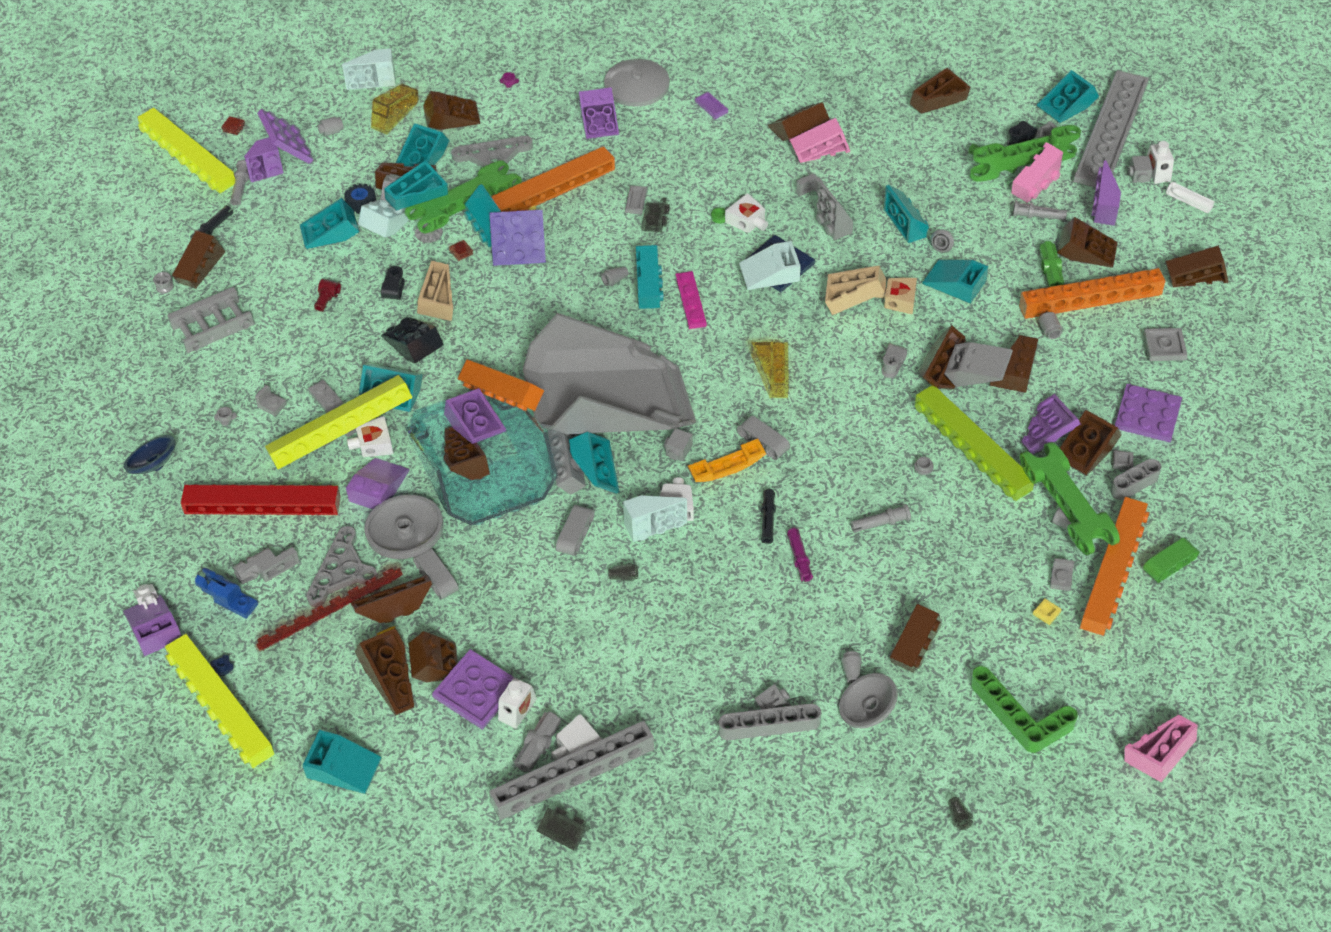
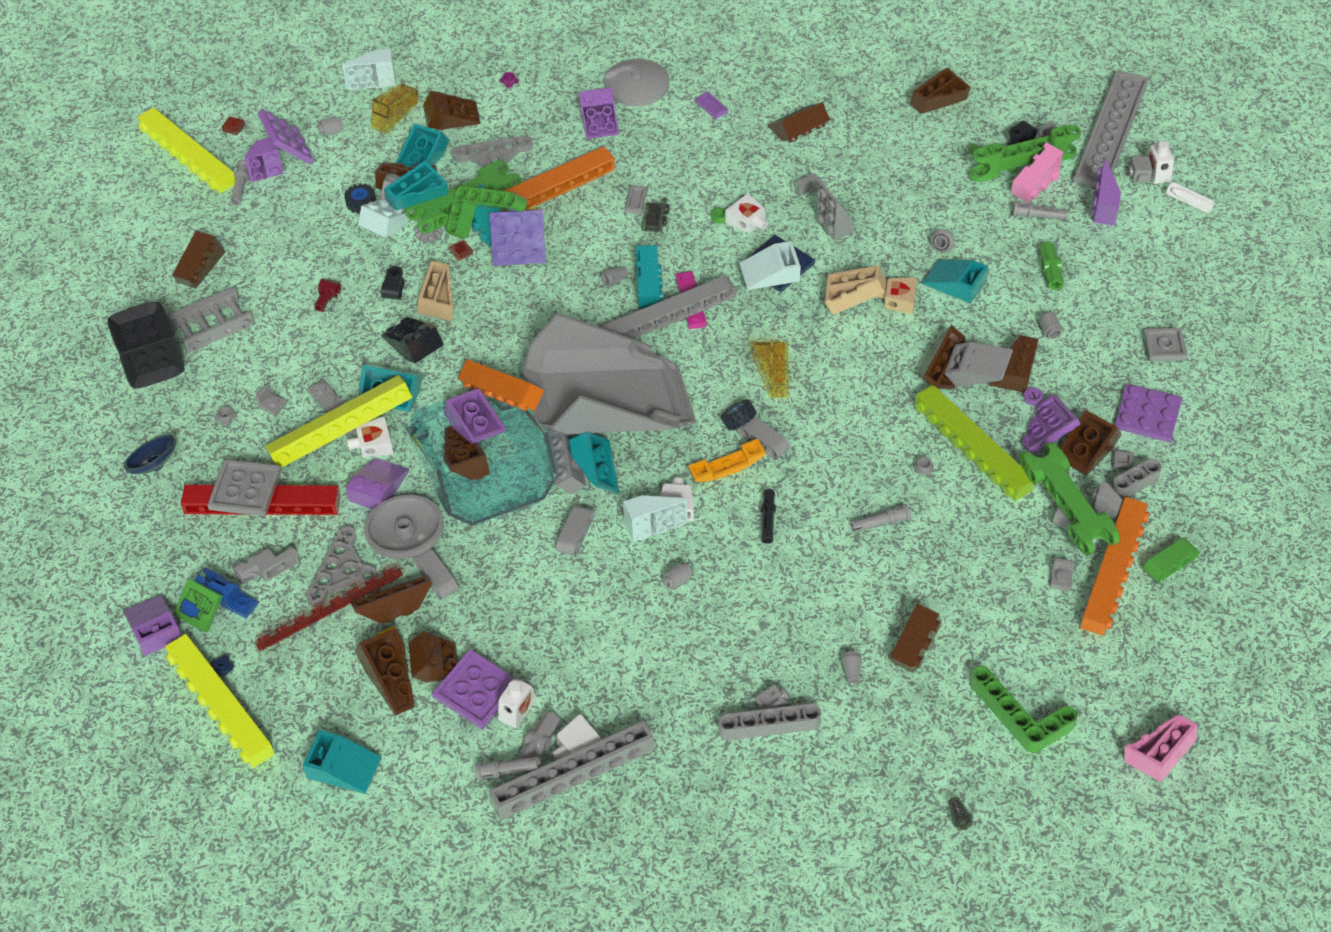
white plate [133,584,158,609] -> none
light grey wheel [153,272,174,294] -> none
black pin [190,205,233,239] -> none
teal slope [300,198,359,249] -> none
clear smoke bracket [536,806,590,851] -> none
clear smoke cone [608,562,638,582] -> none
light grey brick [664,428,693,461] -> none
magenta pin [787,528,813,582] -> none
bright pink wedge [790,118,851,163] -> none
light grey dish [839,673,898,729] -> none
light grey piece [882,344,908,378] -> none
teal slope [884,185,929,243] -> none
orange brick [1019,268,1165,319] -> none
light yellow tile [1033,599,1062,625] -> none
teal slope [1036,70,1099,123] -> none
reddish brown slope [1057,217,1118,268] -> none
reddish brown wedge [1165,245,1229,287] -> none
none -> black piece [107,302,184,388]
none -> bright green tile [173,578,224,632]
none -> light grey plate [208,460,281,516]
none -> bright green beam [446,186,527,239]
none -> light grey pin [475,756,541,781]
none -> light grey beam [600,276,737,339]
none -> light grey brick [663,562,692,590]
none -> black wheel [721,399,757,431]
none -> medium lavender tile [1024,388,1043,406]
none -> light grey slope [1091,481,1122,524]

